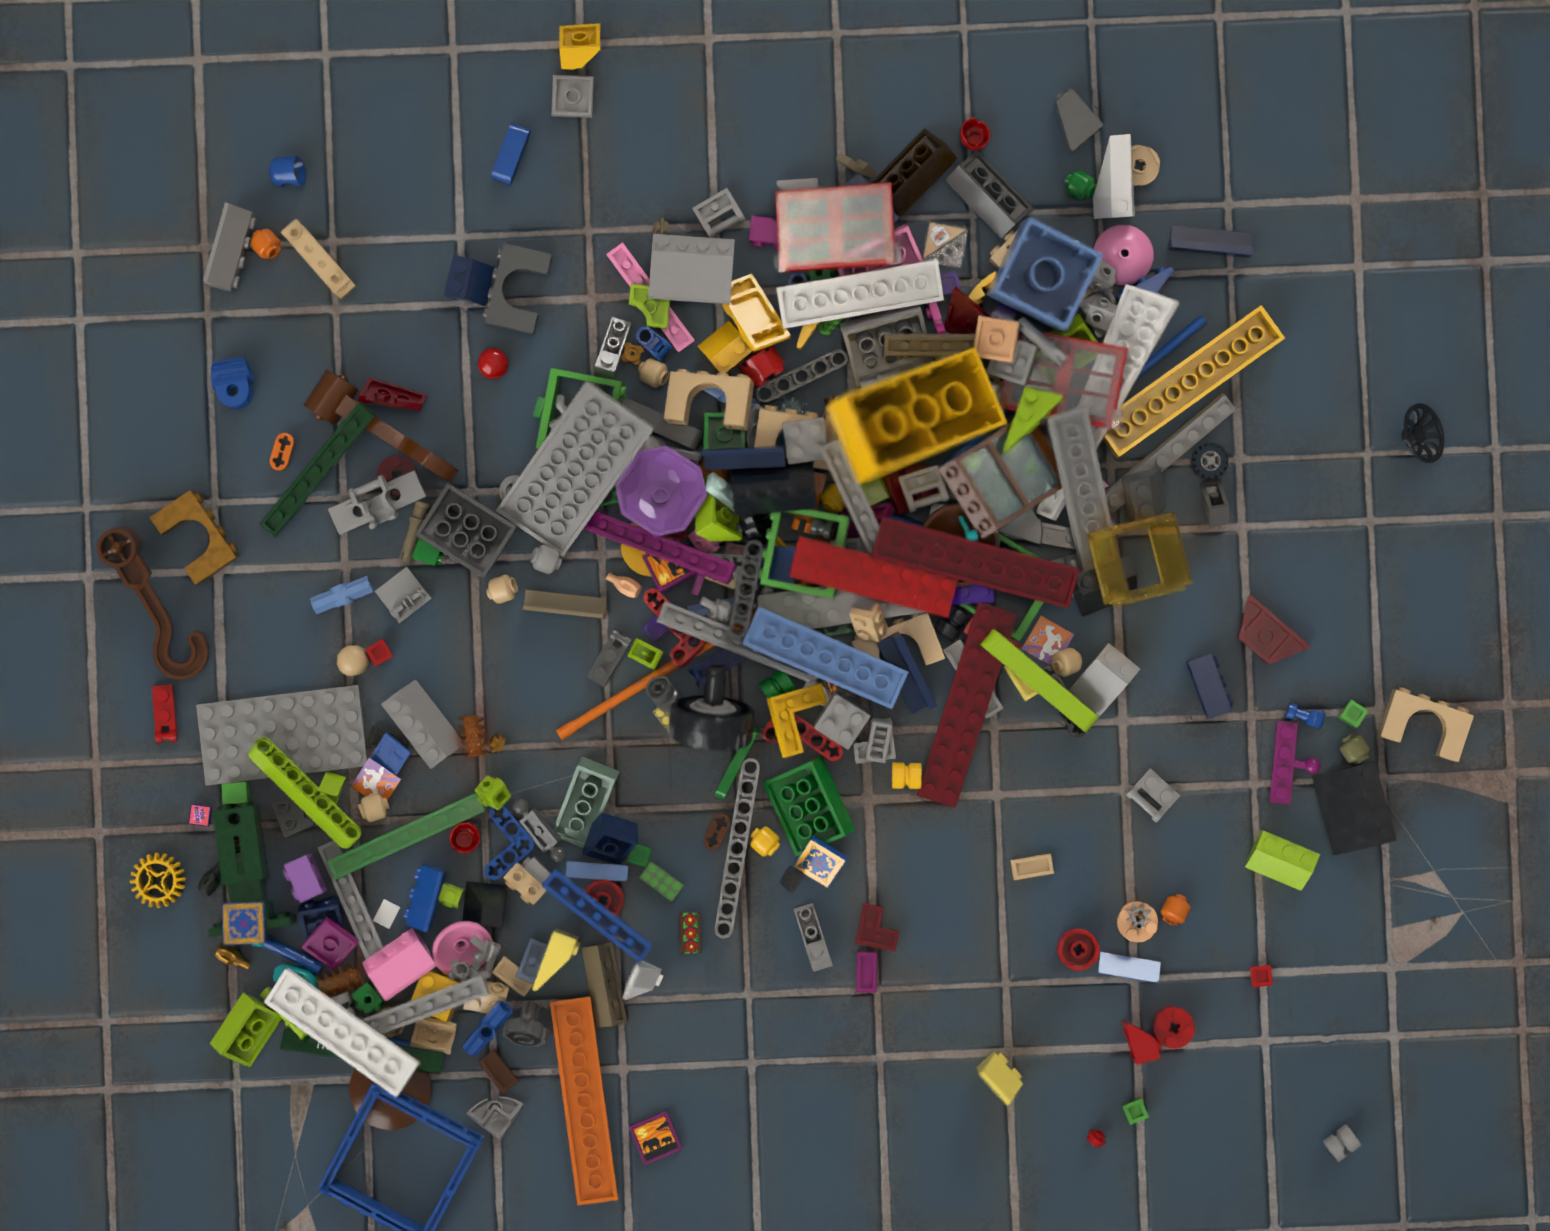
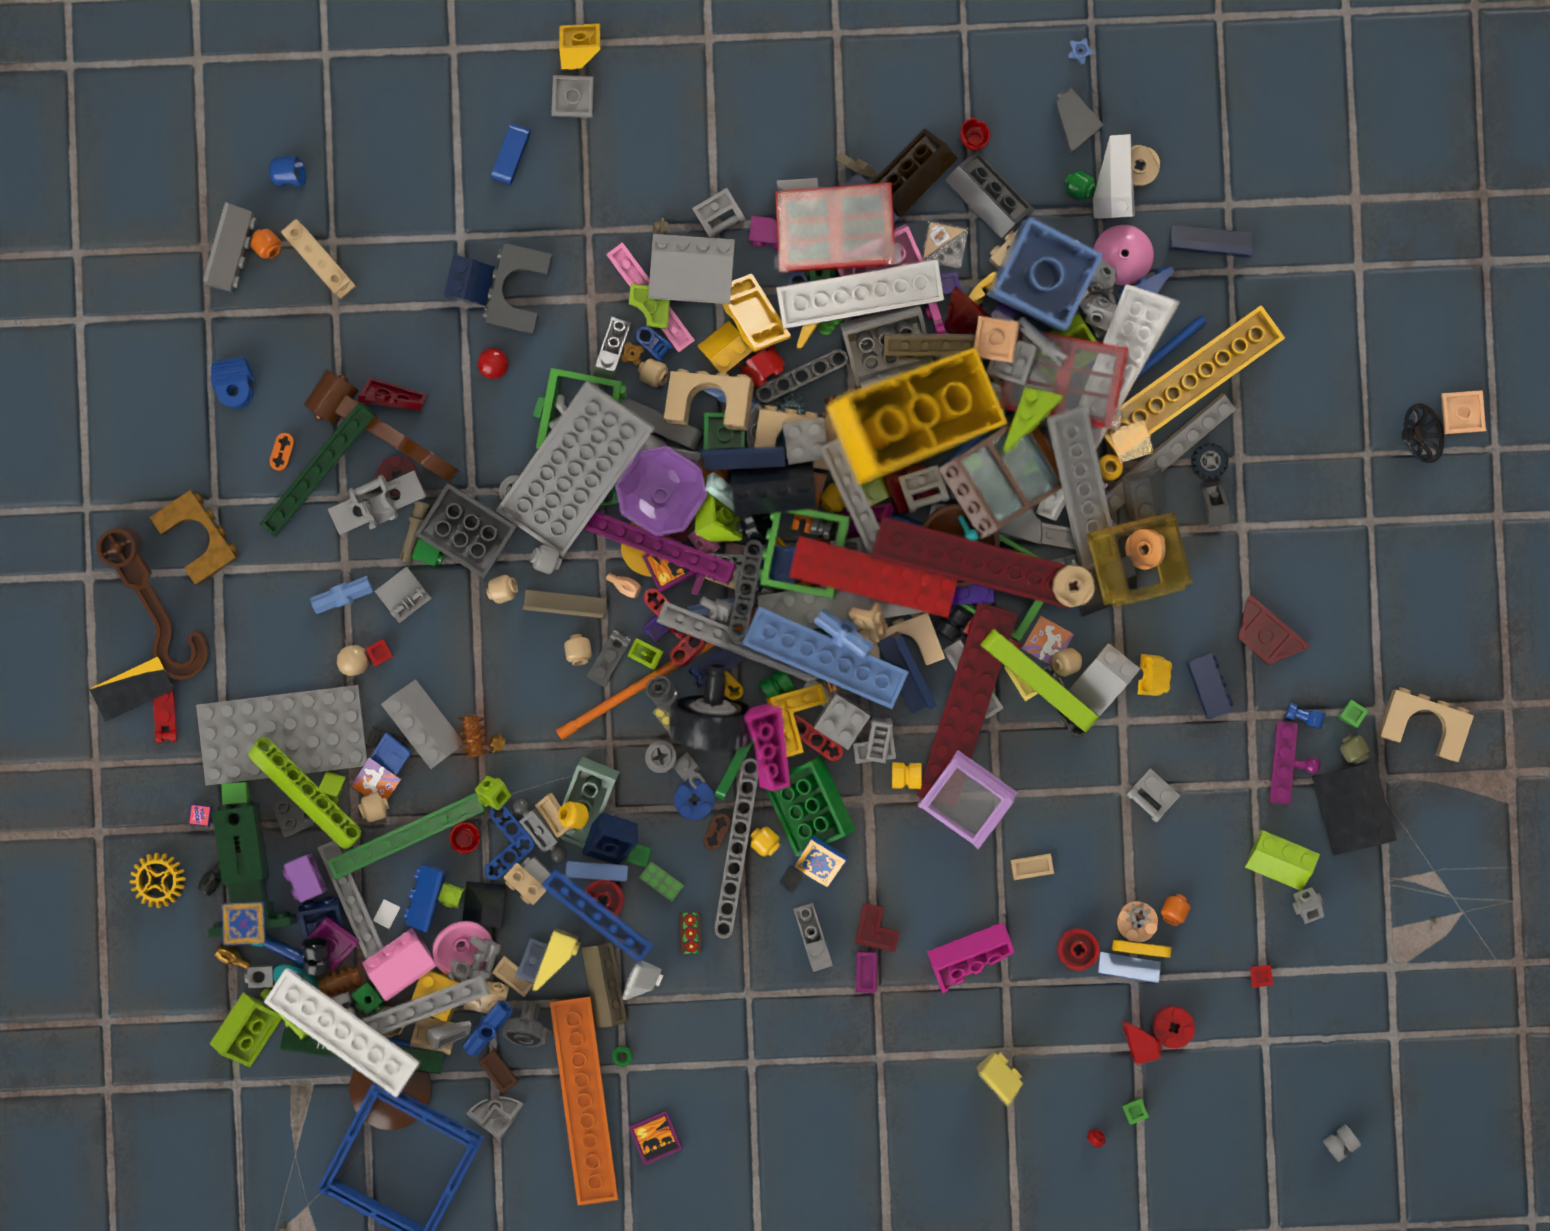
none -> black sticker [90,657,173,721]
none -> light grey brick [244,965,276,988]
none -> black wheel [302,937,331,975]
none -> light grey slope [427,1021,471,1050]
none -> tan tile [535,793,571,839]
none -> yellow head [558,801,589,830]
none -> tan head [564,634,592,666]
none -> green plate [612,1046,633,1067]
none -> light grey gear [645,741,677,773]
none -> light grey plate [673,752,705,789]
none -> blue plate [674,779,715,820]
none -> yellow beam [724,671,744,700]
none -> dark pink wedge [745,704,790,791]
none -> medium blue piece [814,608,874,659]
none -> piece [918,750,1018,849]
none -> dark pink wedge [927,922,1014,993]
none -> tan plate [1052,565,1094,607]
none -> medium blue plate [1068,38,1094,64]
none -> yellow head [1098,454,1123,482]
none -> clear yellow piece [1109,420,1154,463]
none -> yellow beam [1112,939,1172,958]
none -> light nougat plate [1125,528,1166,570]
none -> yellow cylinder [1137,654,1172,696]
none -> light grey brick [1292,887,1324,924]
none -> light nougat plate [1441,390,1486,434]

